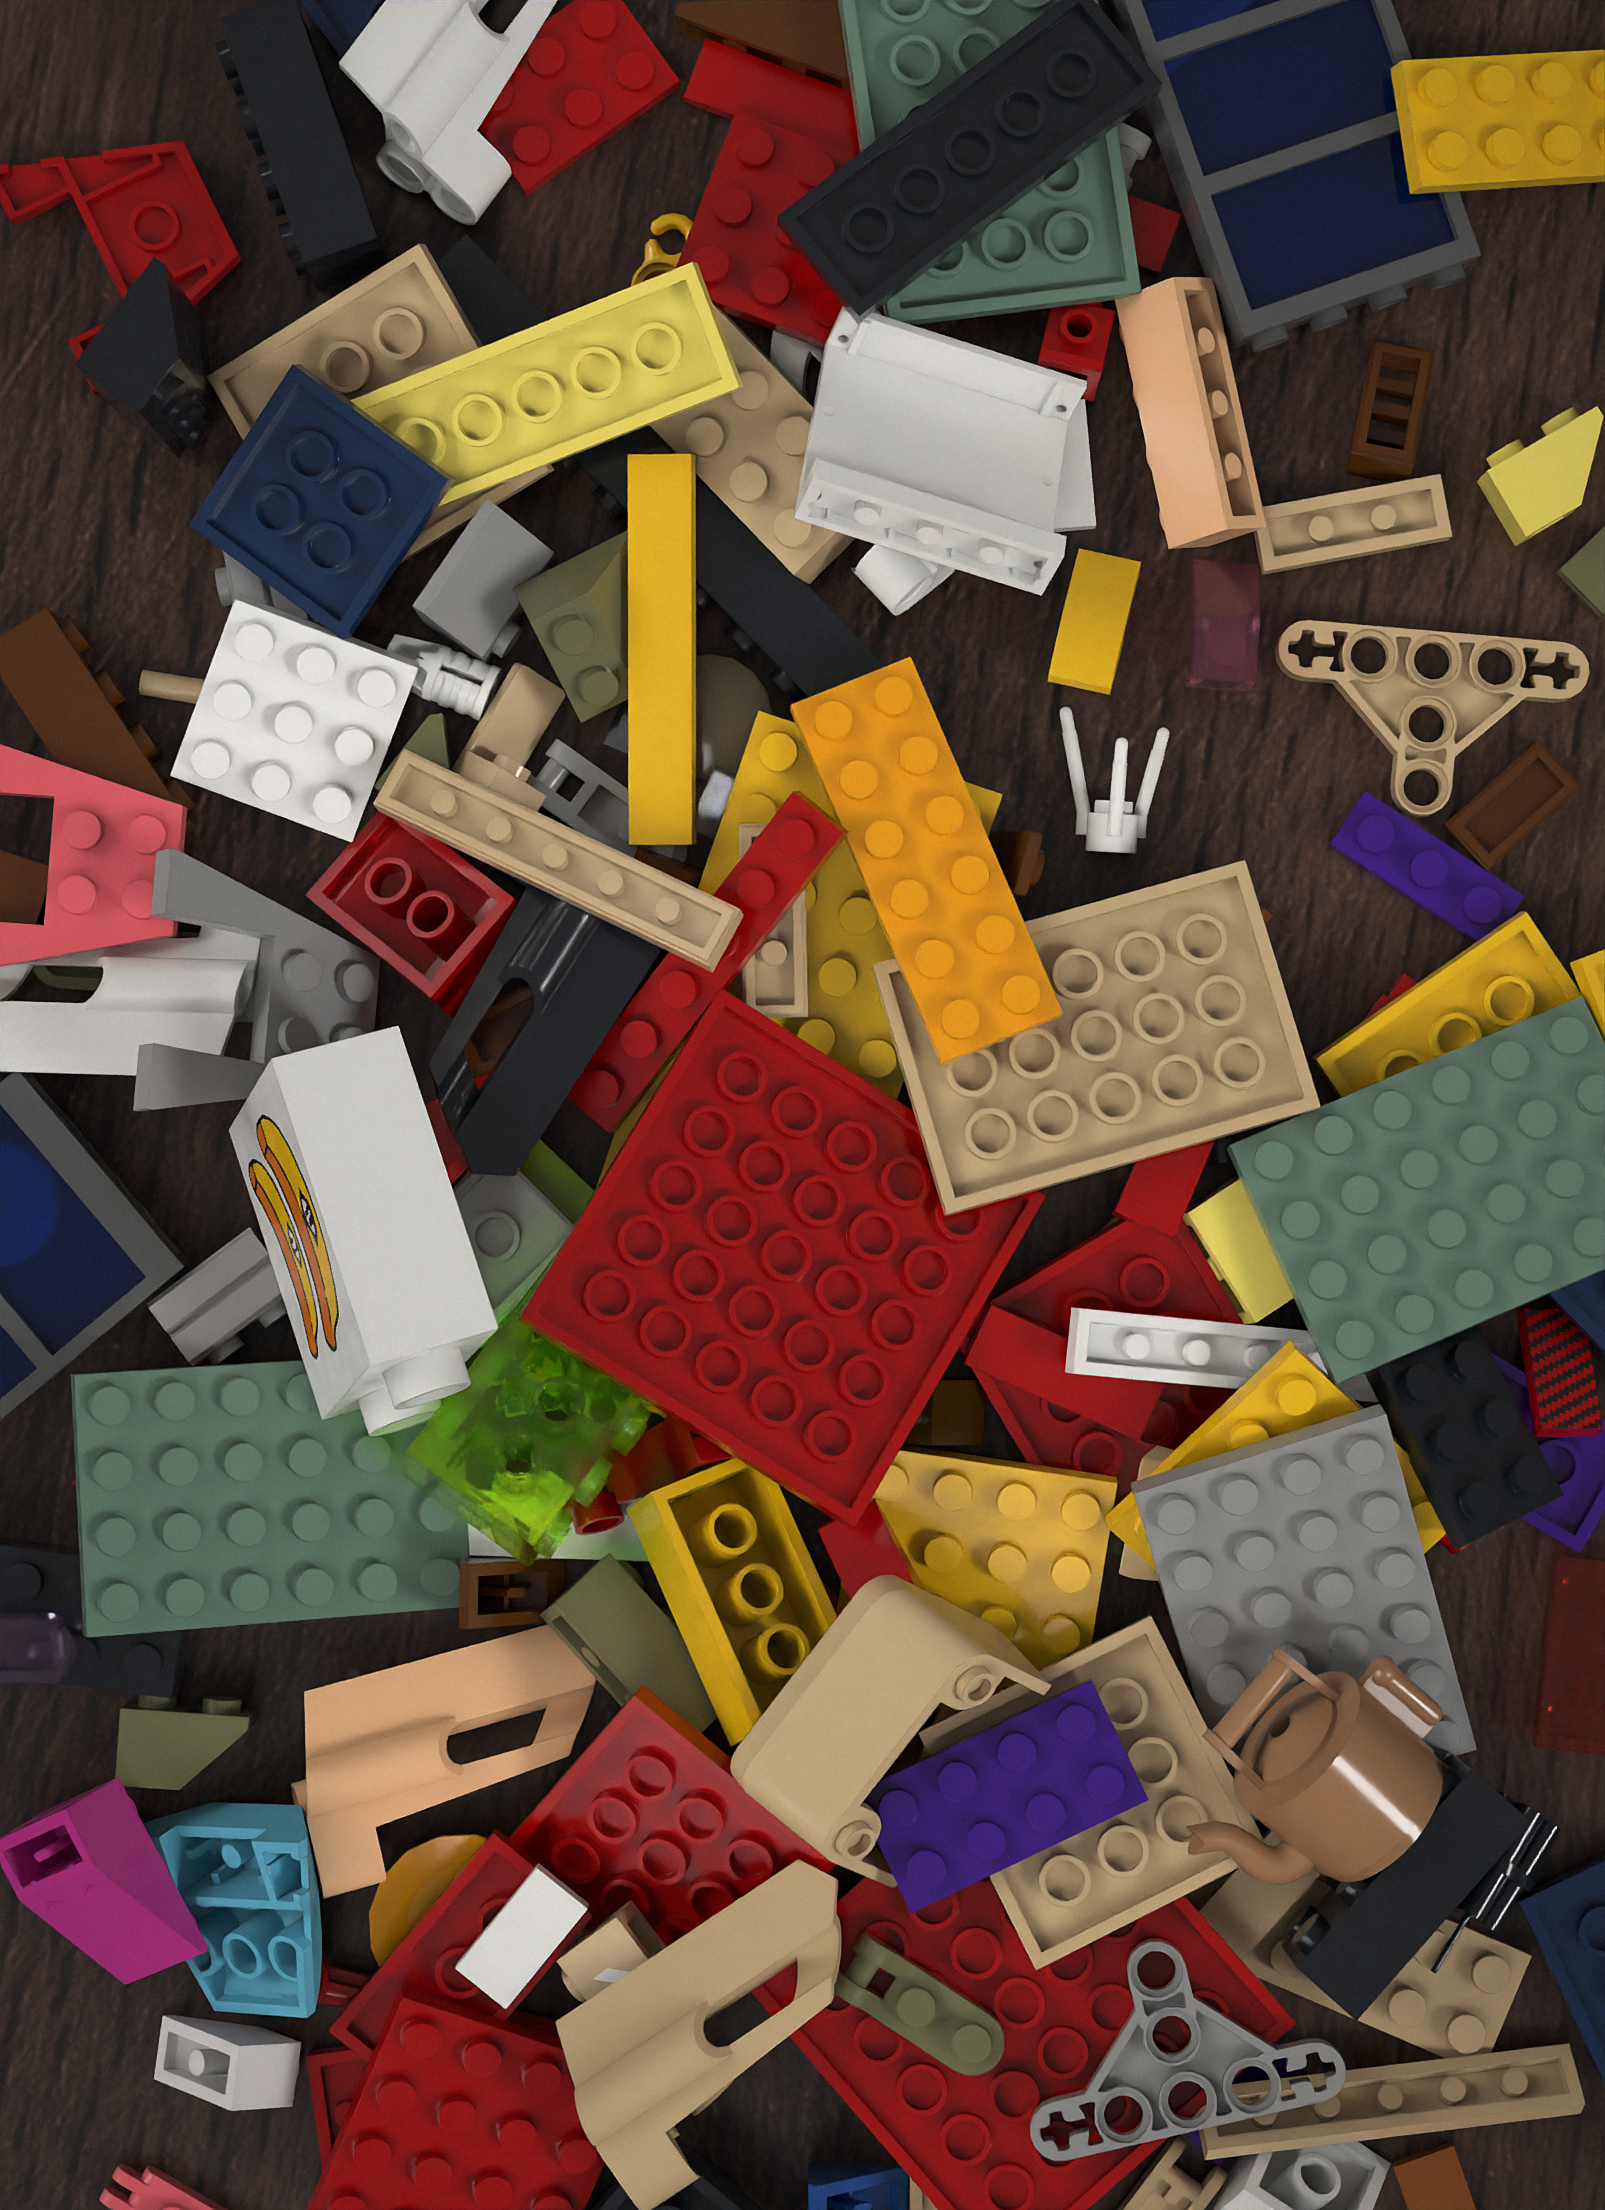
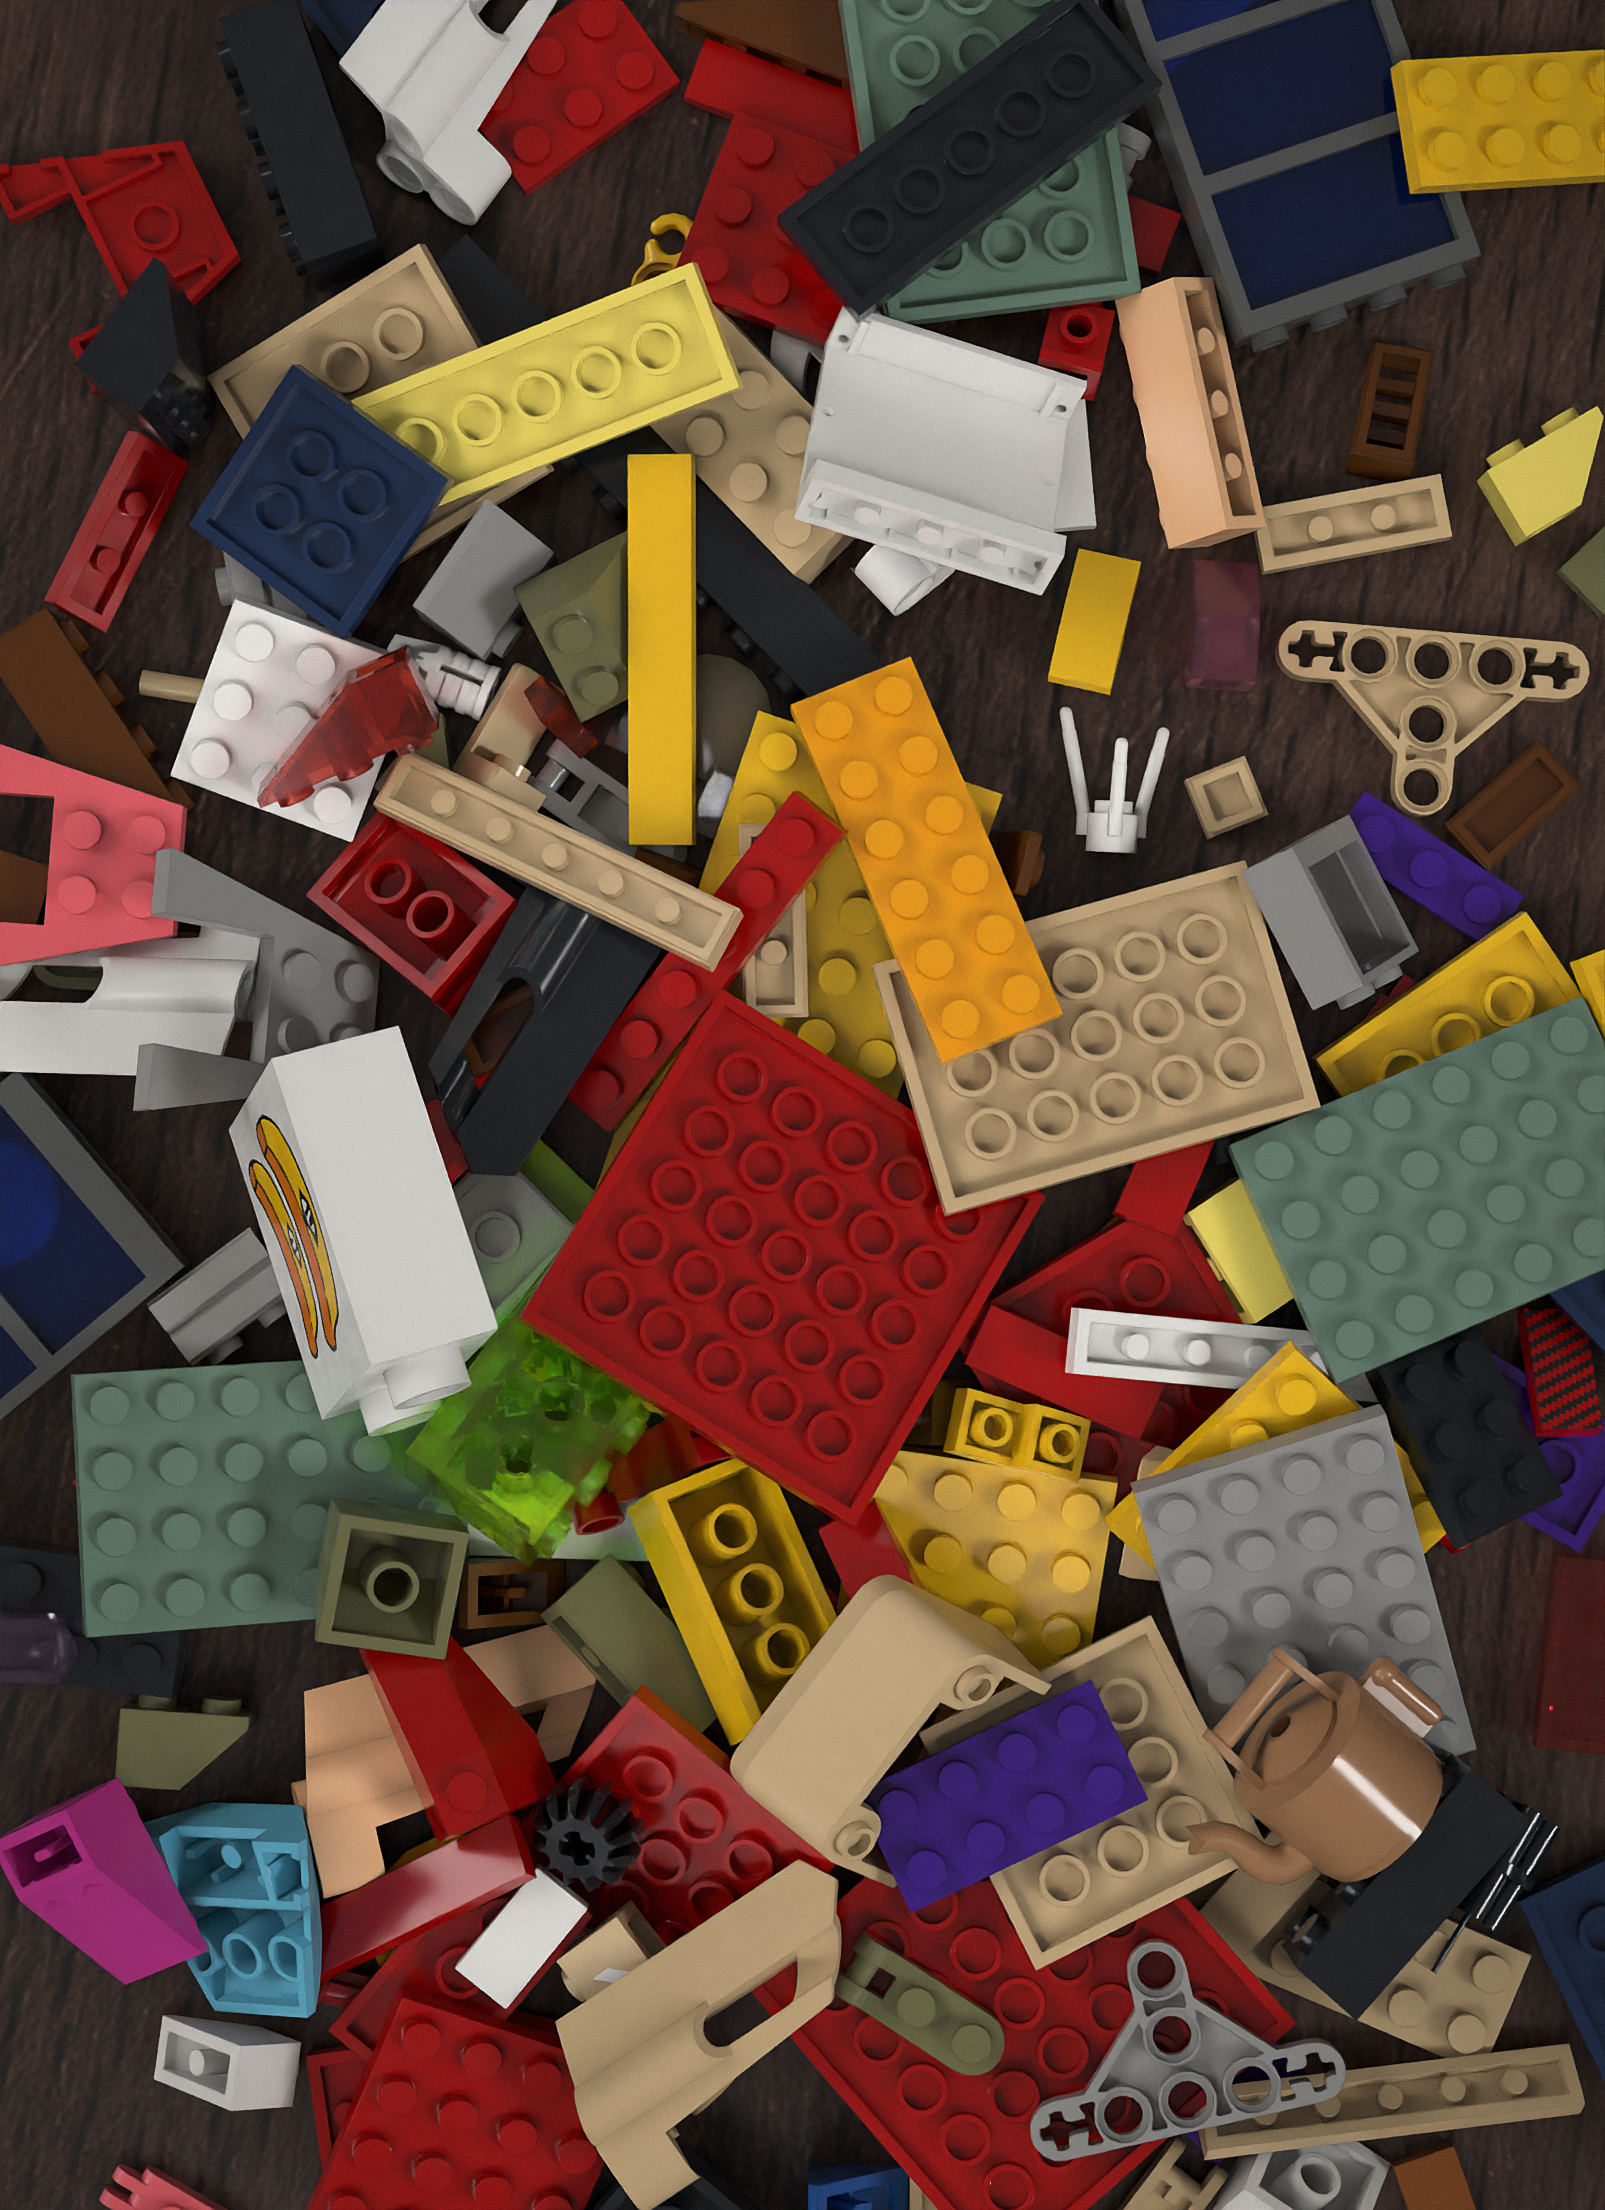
none -> red plate [44,431,190,632]
none -> clear red slope [257,645,440,808]
none -> olive slope [315,1497,470,1660]
none -> red tile [320,1814,537,1983]
none -> red wedge [358,1634,557,1844]
none -> clear red tile [524,675,599,759]
none -> black gear [530,1775,644,1893]
none -> yellow slope [943,1388,1091,1483]
none -> tan tile [1184,756,1269,840]
none -> light grey window [1242,815,1419,1010]

